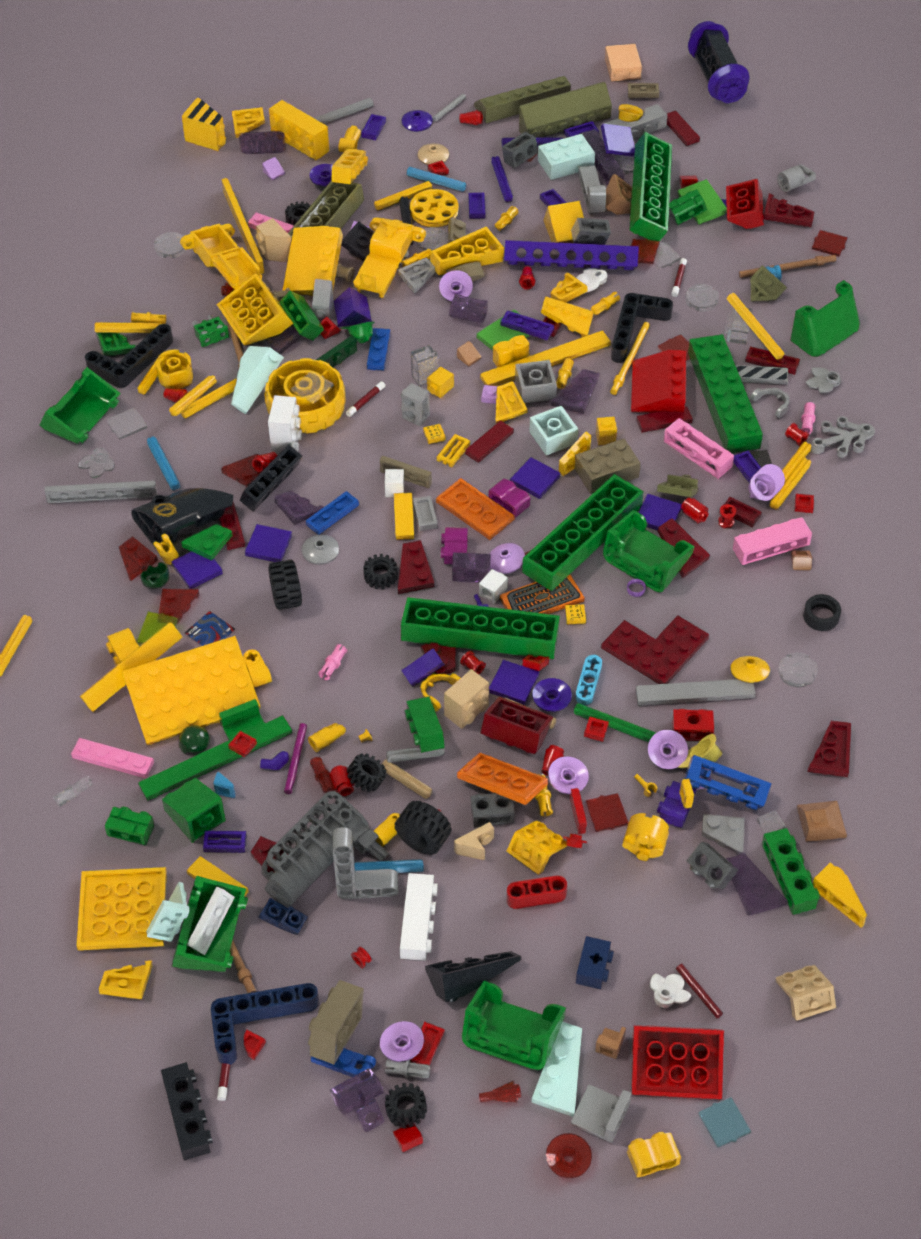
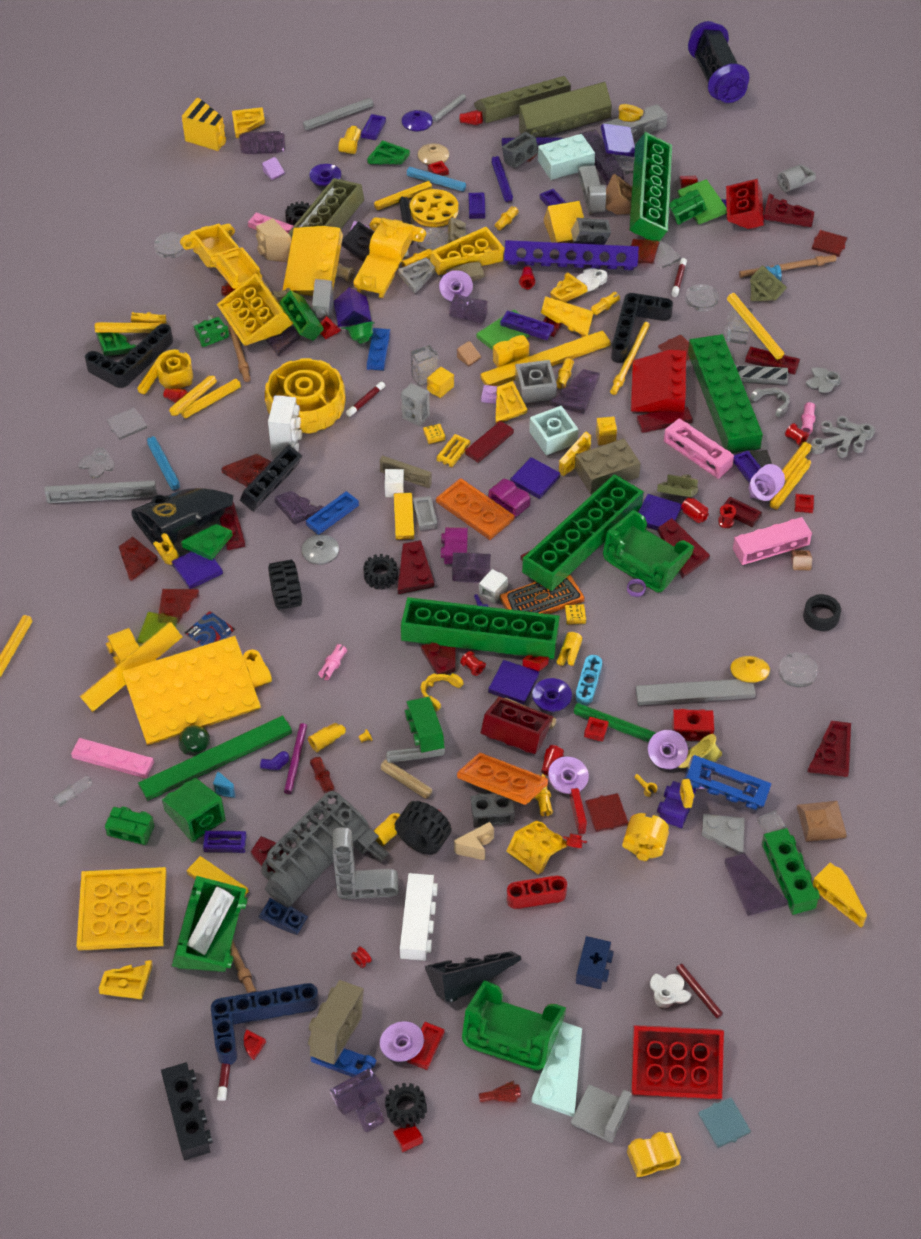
green windscreen [39,367,121,444] -> none
dark green hair [140,562,169,589] -> none
light aqua bracket [146,882,189,942] -> none
green panel [219,699,265,740] -> none
yellow tile [221,178,264,274] -> none
red tile [228,731,257,757] -> none
light aqua wedge [231,346,284,414] -> none
dark purple tile [245,524,292,562] -> none
red cone [252,452,278,472] -> none
yellow brick [269,100,329,161] -> none
clear piece [291,371,334,404] -> none
dark green plate [316,335,357,368] -> none
red brick [329,765,355,797] -> none
yellow brick [331,148,368,184] -> none
black tyre [347,753,386,792] -> none
dark azure axle [355,859,424,873] -> none
light grey axle [385,1059,431,1078] -> none
dark purple tile [401,648,445,687] -> none
tan brick [444,669,489,729] -> none
lavender dish [488,543,525,574] -> none
clear red dish [546,1133,592,1178] -> none
dark purple tile [564,121,599,139] -> none
medium nougat panel [595,1026,626,1059] -> none
dark red plate [601,615,709,684] -> none
light nougat brick [605,44,642,81] -> none
dark tan plate [627,83,659,98] -> none
dark red tile [667,110,700,146] -> none
dark grey brick [686,841,738,889] -> none
tan bracket [776,965,836,1021] -> none
green windscreen [790,280,860,357] -> none
none -> green wing [367,140,410,164]
none -> yellow hinge [557,632,583,666]

